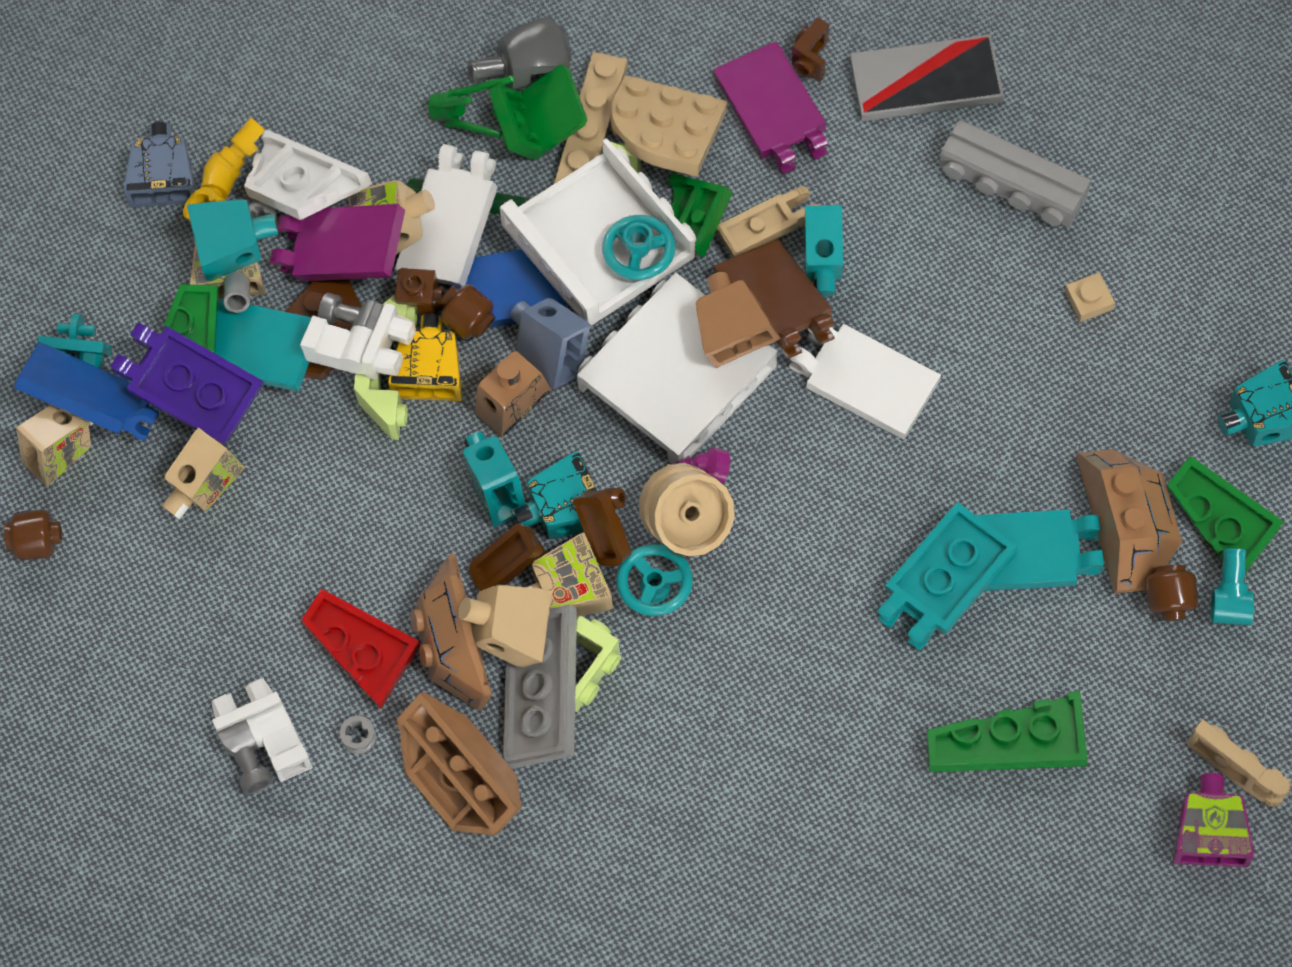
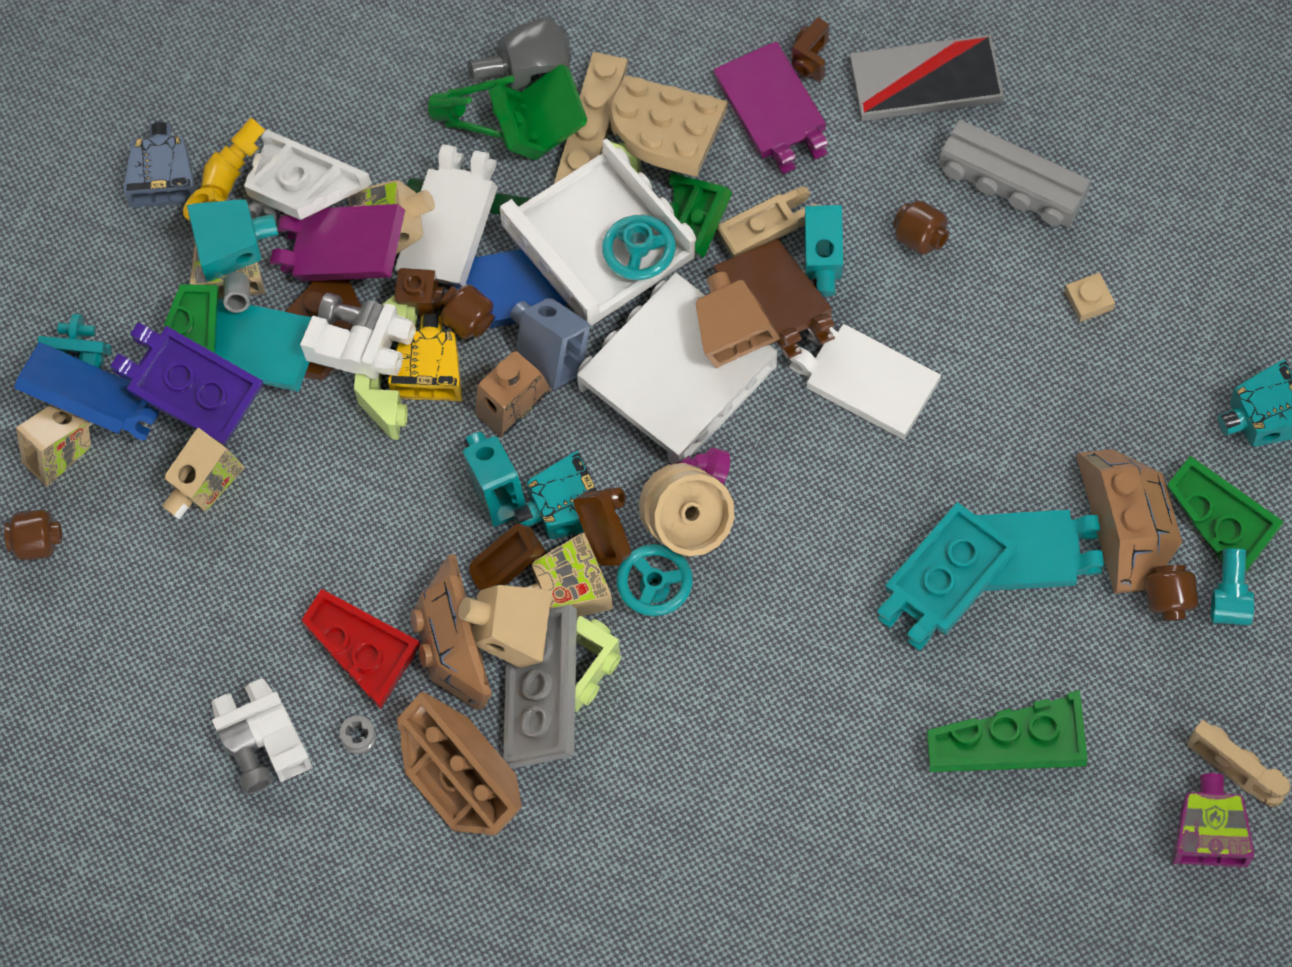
none -> reddish brown head [893,200,950,255]

